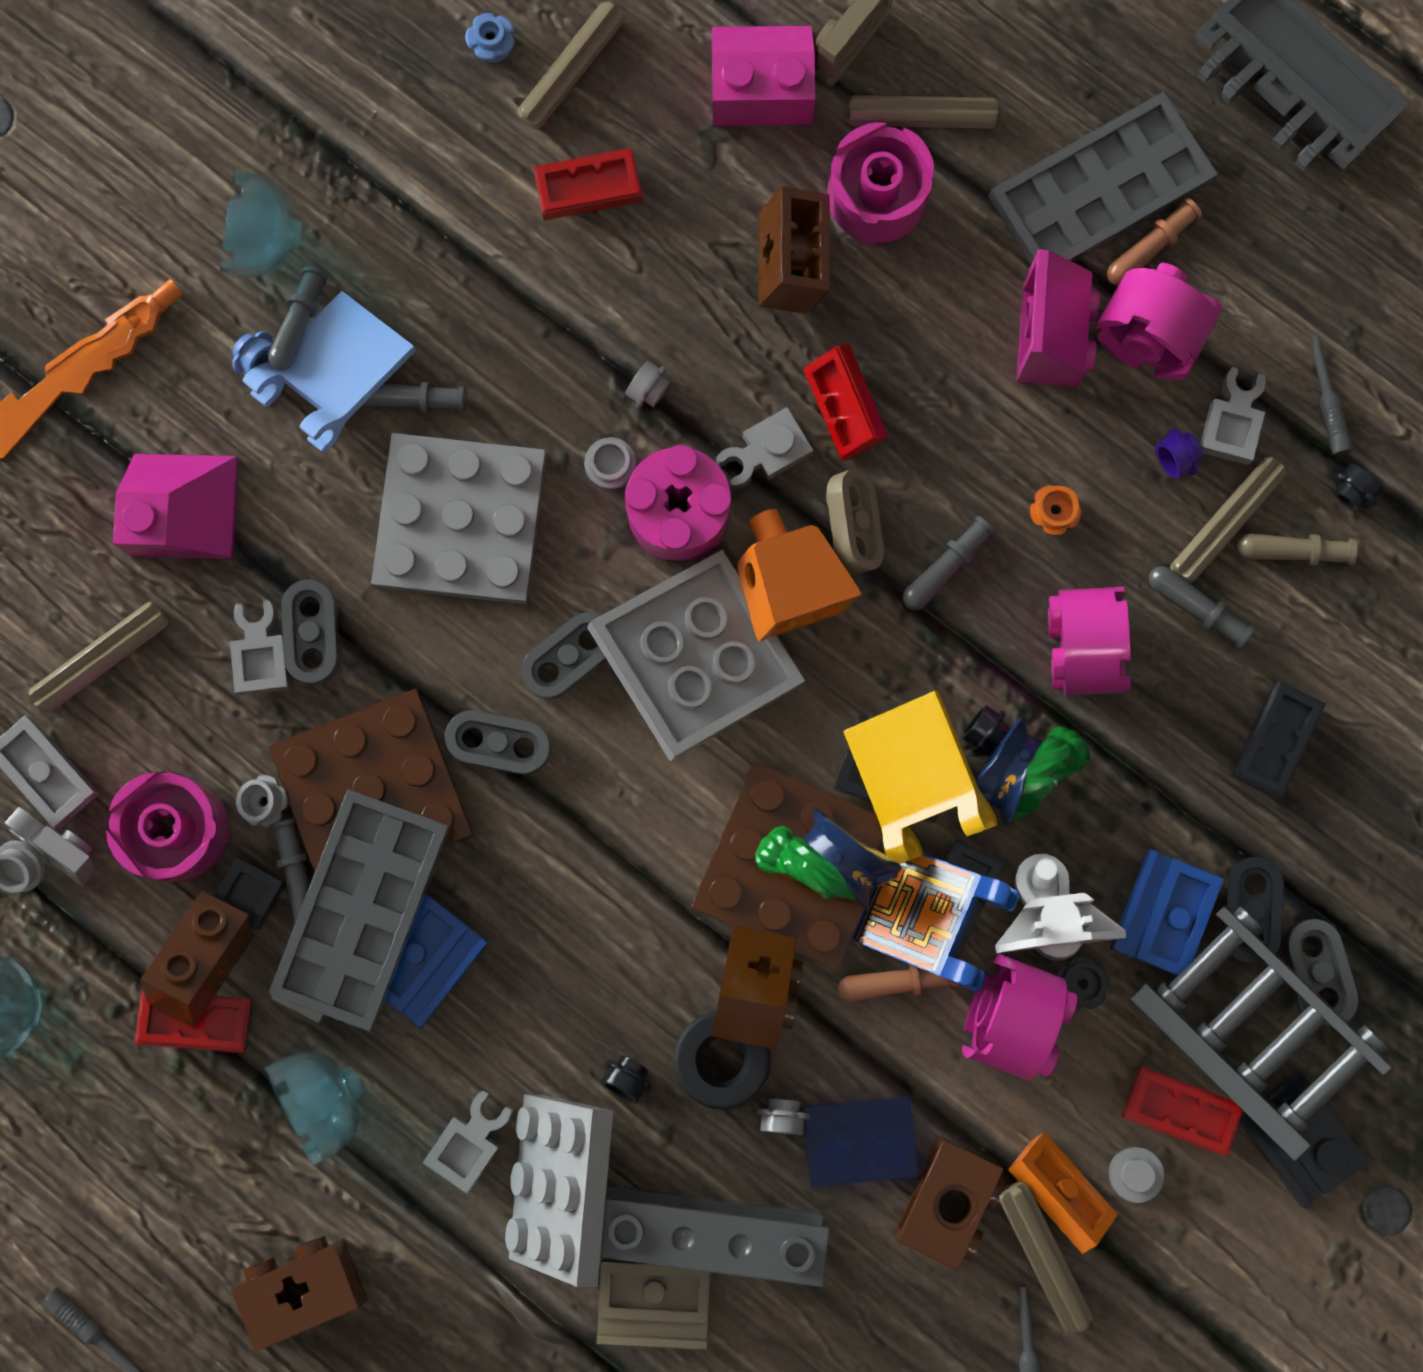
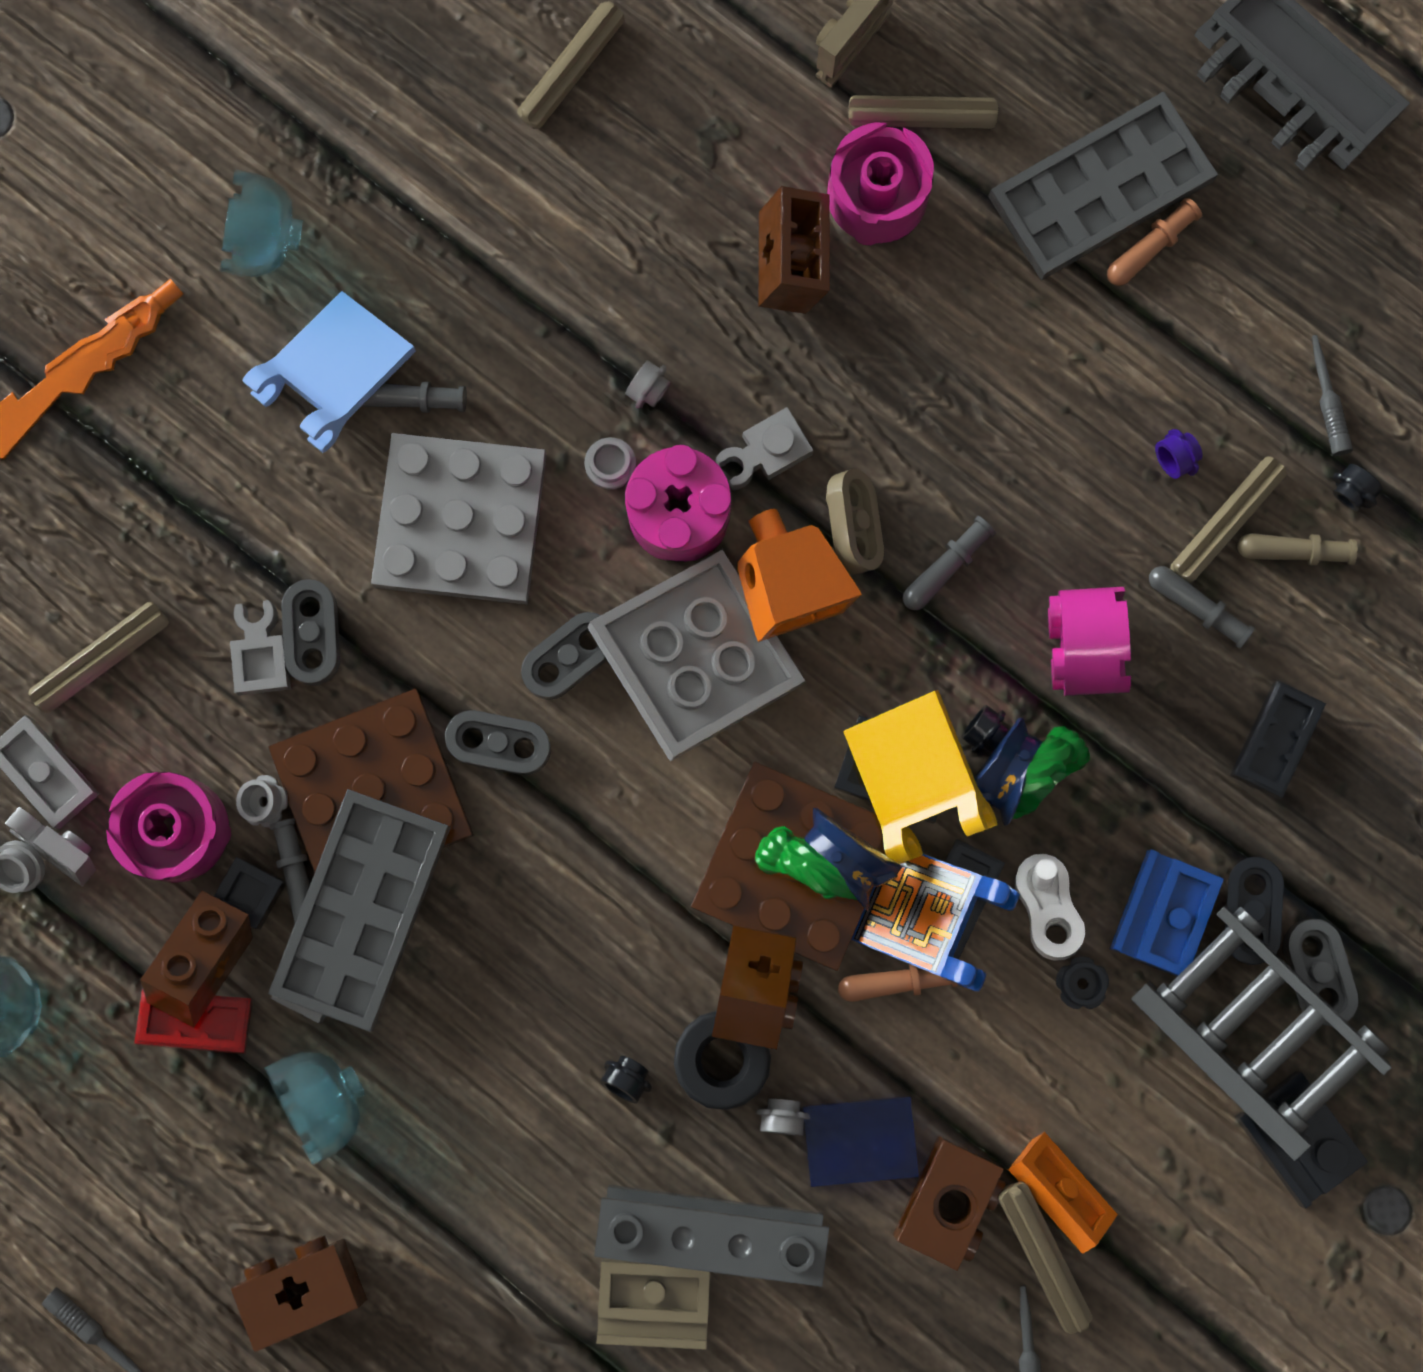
dark pink slope [113,454,239,559] -> none
medium blue plate [232,331,273,375] -> none
dark grey piece [268,266,328,370] -> none
blue plate [385,894,490,1028] -> none
light grey plate [423,1089,514,1194] -> none
medium blue plate [465,13,515,63] -> none
light grey plate [505,1094,613,1287] -> none
red plate [533,148,643,221] -> none
dark pink slope [712,26,815,126] -> none
red plate [803,344,889,461] -> none
dark pink brick [962,954,1077,1081] -> none
white piece [995,893,1126,953] -> none
dark pink slope [1016,249,1100,387] -> none
orange plate [1030,485,1082,535] -> none
dark pink brick [1095,263,1223,381] -> none
light grey plate [1108,1147,1164,1203] -> none
red plate [1121,1066,1243,1157] -> none
light grey plate [1200,367,1266,465] -> none

